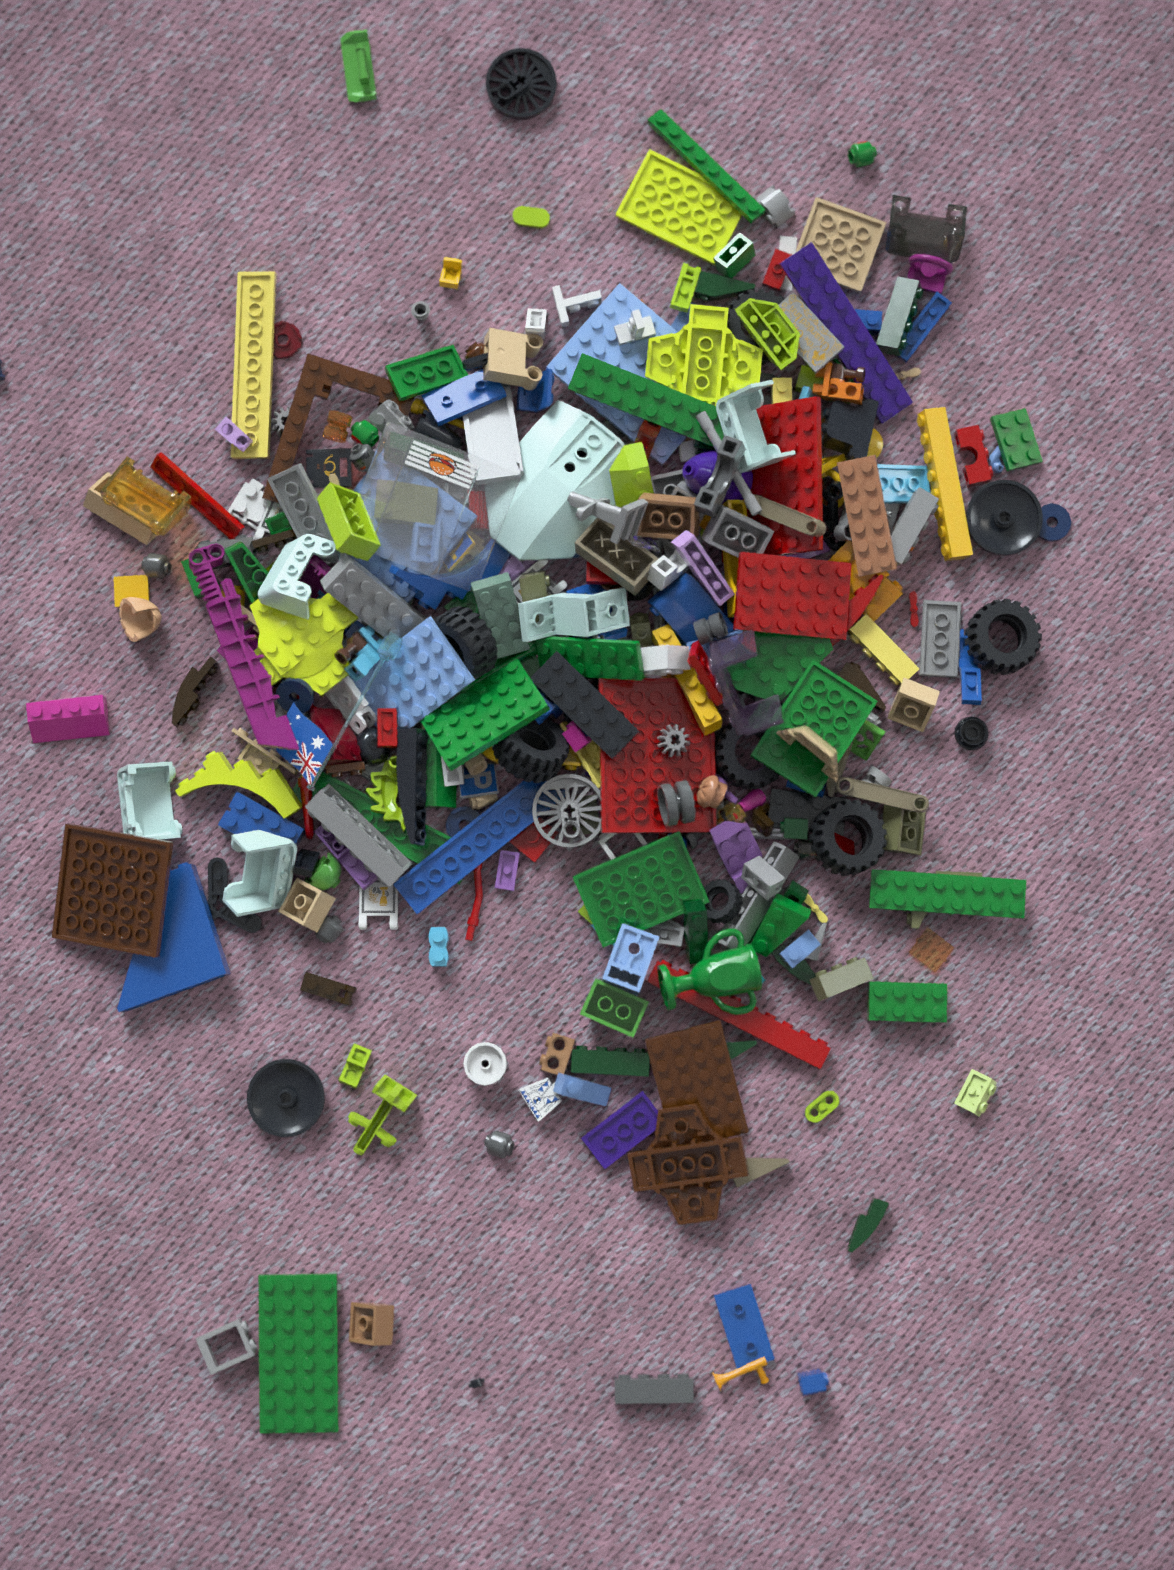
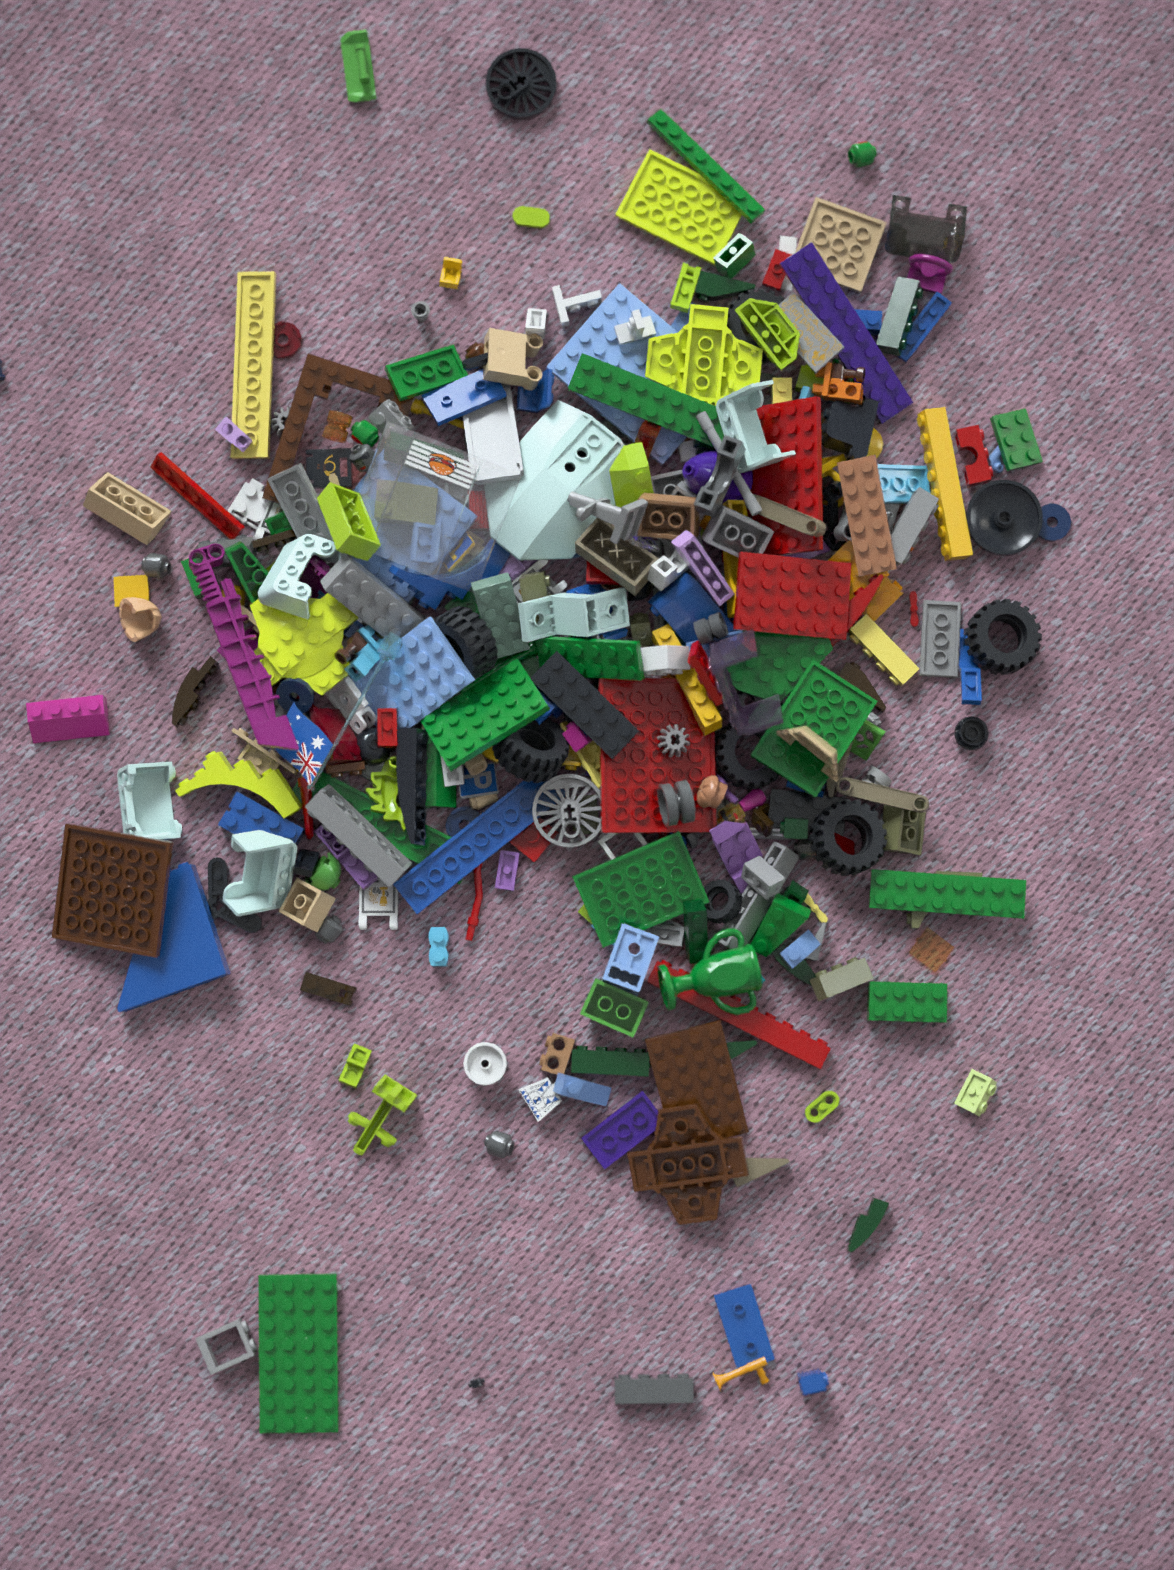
clear yellow windscreen [101,456,191,536] -> none
black dish [247,1059,325,1137] -> none
medium nougat slope [349,1302,394,1346] -> none
black cone [412,409,463,452] -> none
light grey cylinder [755,185,795,228] -> none
tan brick [887,678,940,732] -> none
tan piece [896,368,921,380] -> none

